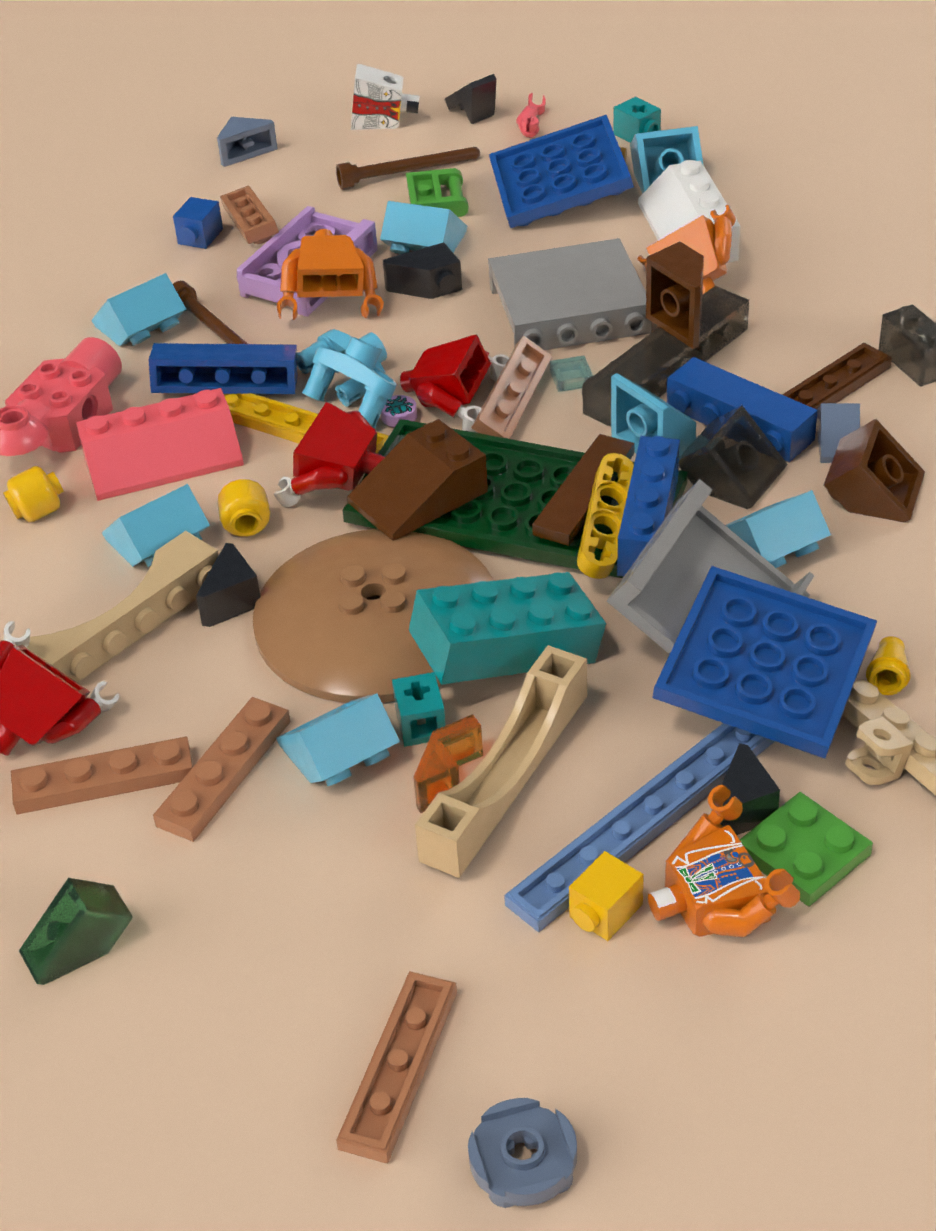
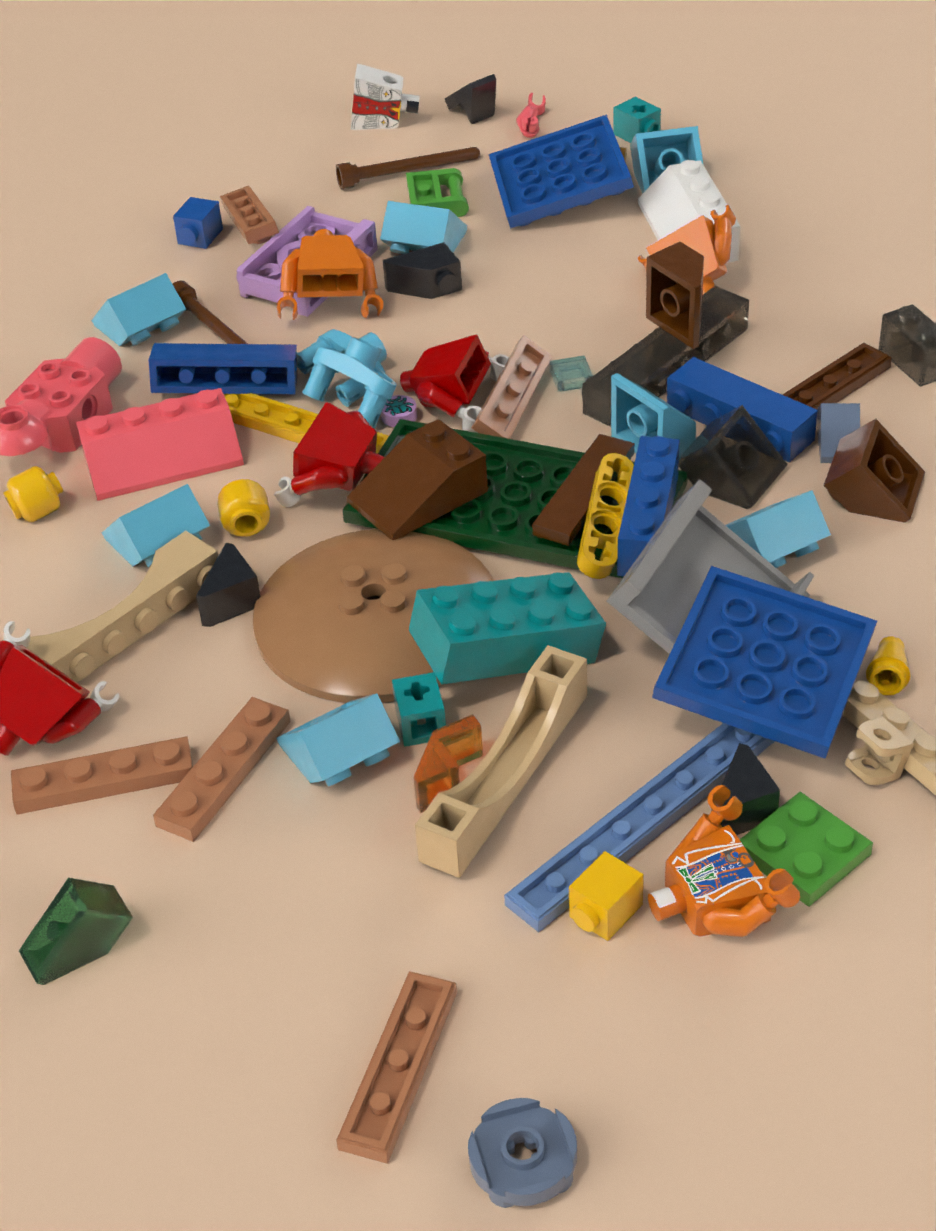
sand blue slope [217,116,278,167] -> none
light grey panel [488,238,652,350] -> none

